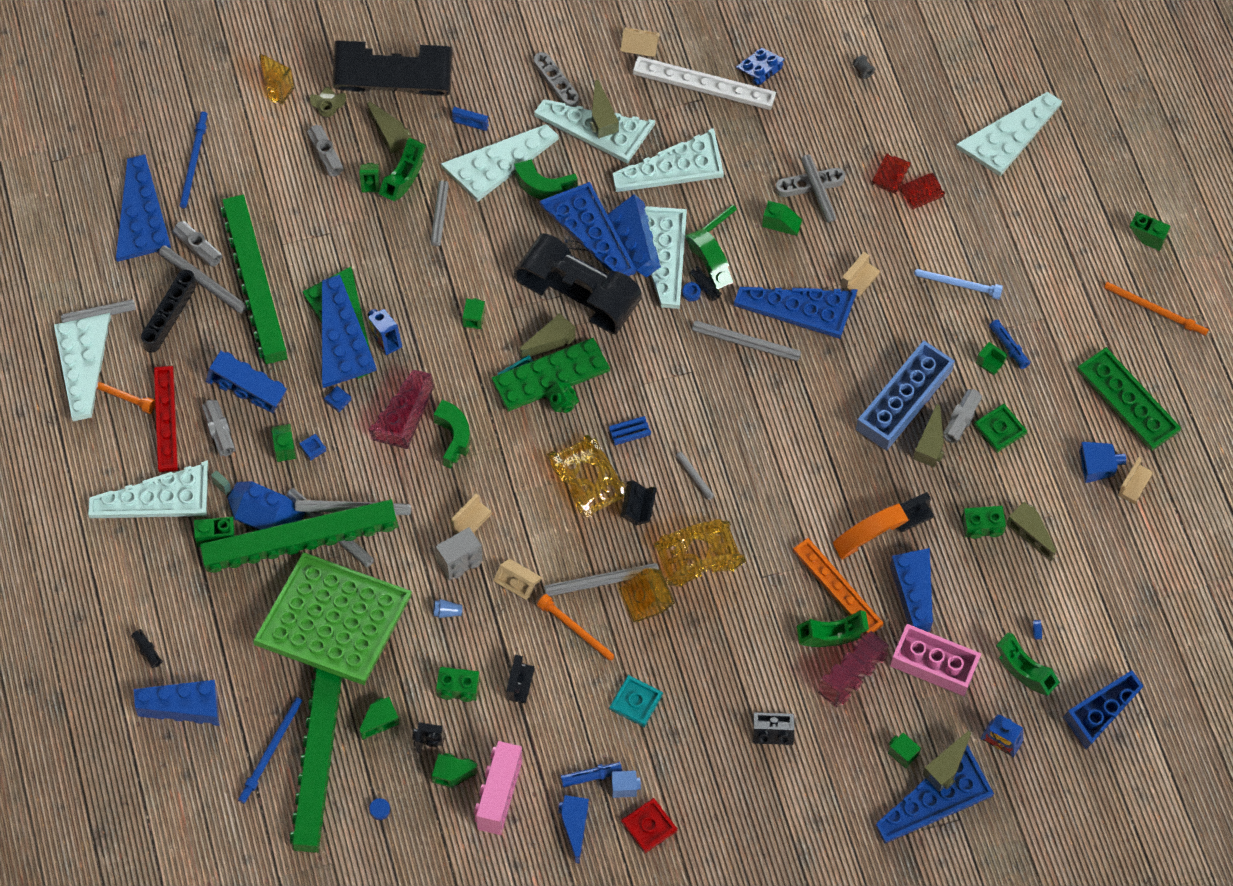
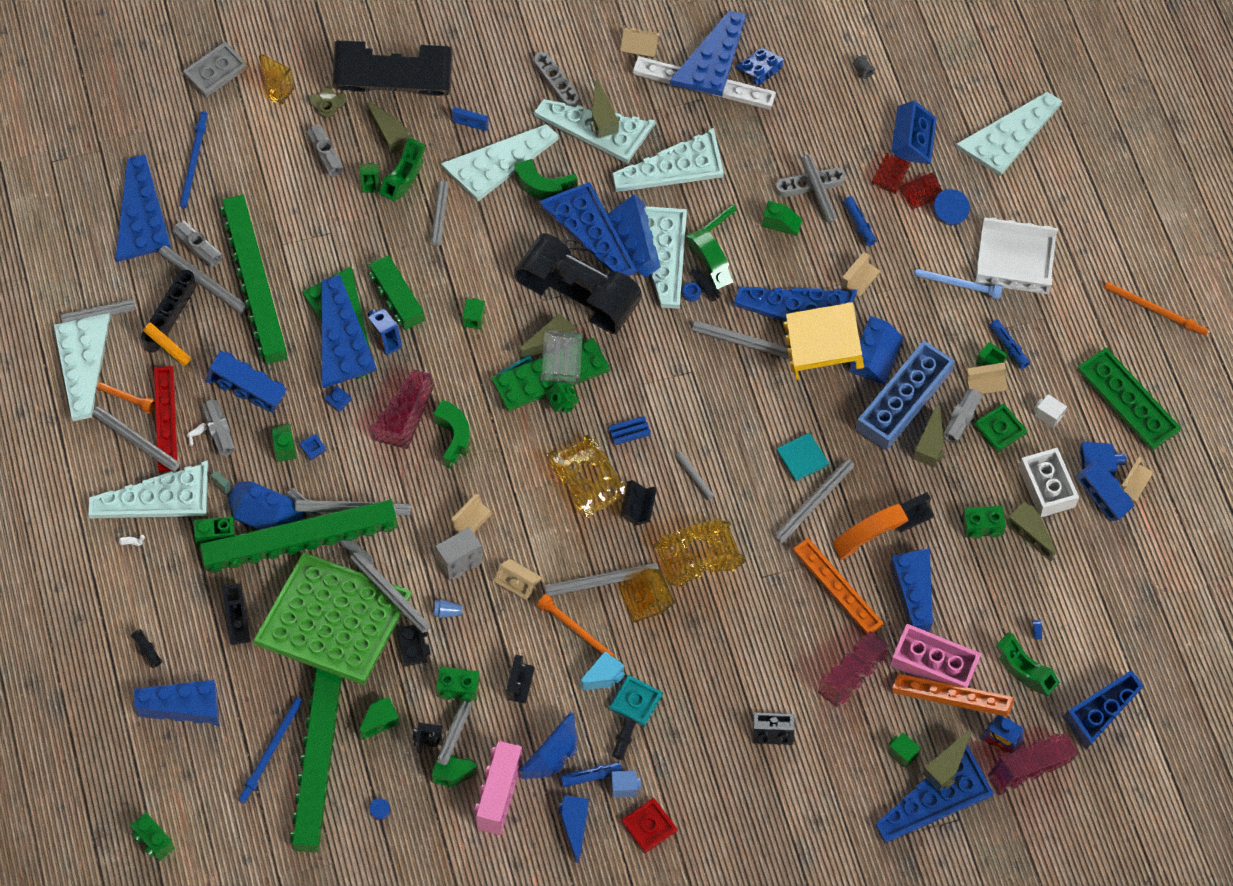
green arch [796,610,869,647] -> none
green slope [1129,211,1171,251] -> none
none -> light grey axle [93,406,180,472]
none -> white piece [119,535,145,546]
none -> green brick [130,812,175,862]
none -> light orange axle [143,323,191,366]
none -> light grey plate [183,42,248,97]
none -> white piece [186,423,207,446]
none -> black slope [221,582,251,645]
none -> light grey axle [350,552,431,633]
none -> green brick [368,255,424,330]
none -> black bracket [397,625,431,667]
none -> light grey axle [437,700,471,765]
none -> blue wedge [519,711,577,779]
none -> clear brick [540,330,582,383]
none -> medium azure slope [580,651,625,690]
none -> black pin [612,718,636,760]
none -> blue wing [670,10,746,96]
none -> light grey axle [775,459,854,543]
none -> teal tile [776,433,829,482]
none -> yellow panel [784,302,864,380]
none -> blue pin [843,196,877,246]
none -> blue slope [849,316,904,385]
none -> blue slope [891,100,937,164]
none -> orange plate [892,674,1014,717]
none -> blue tile [933,189,970,226]
none -> tan panel [966,362,1008,395]
none -> white panel [975,217,1058,294]
none -> clear pink wedge [987,733,1078,796]
none -> white brick [1019,448,1079,517]
none -> white brick [1035,394,1067,428]
none -> blue brick [1076,460,1135,522]

